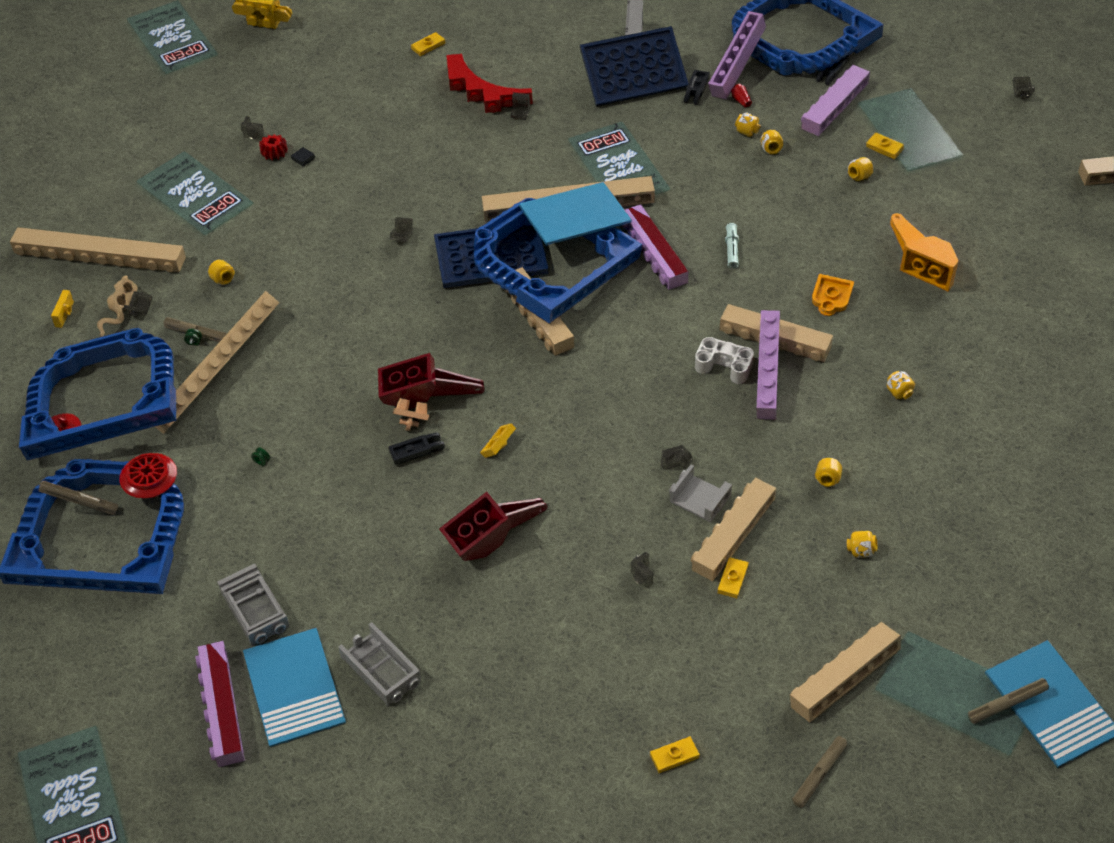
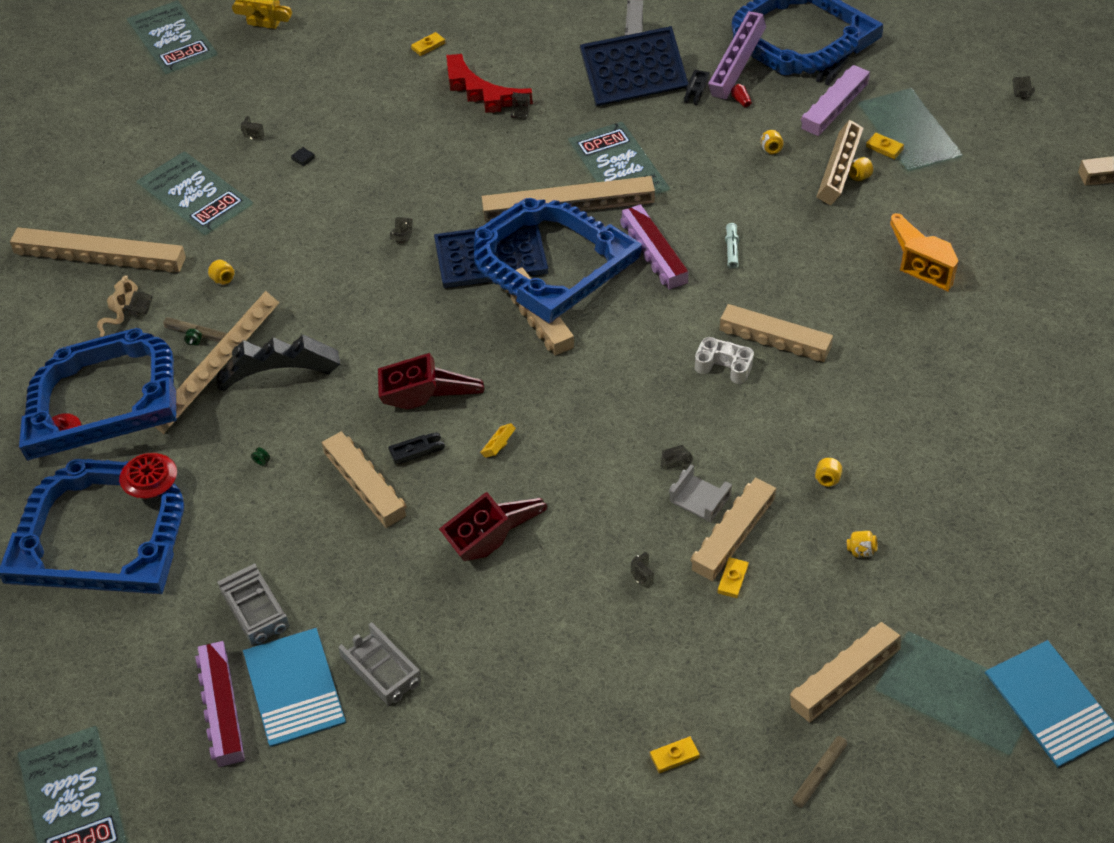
dark tan axle [39,481,118,515] -> none
yellow plate [51,290,74,328] -> none
red gear [259,134,288,161] -> none
light nougat hips [393,398,429,431] -> none
dark azure piece [519,182,632,245] -> none
yellow head [735,112,761,137] -> none
lavender brick [757,310,780,420] -> none
light orange plate [812,274,854,316] -> none
yellow head [886,371,915,399] -> none
dark tan axle [968,678,1049,724] -> none
none -> black arch [216,334,340,391]
none -> tan brick [322,431,407,528]
none -> tan brick [817,120,863,205]

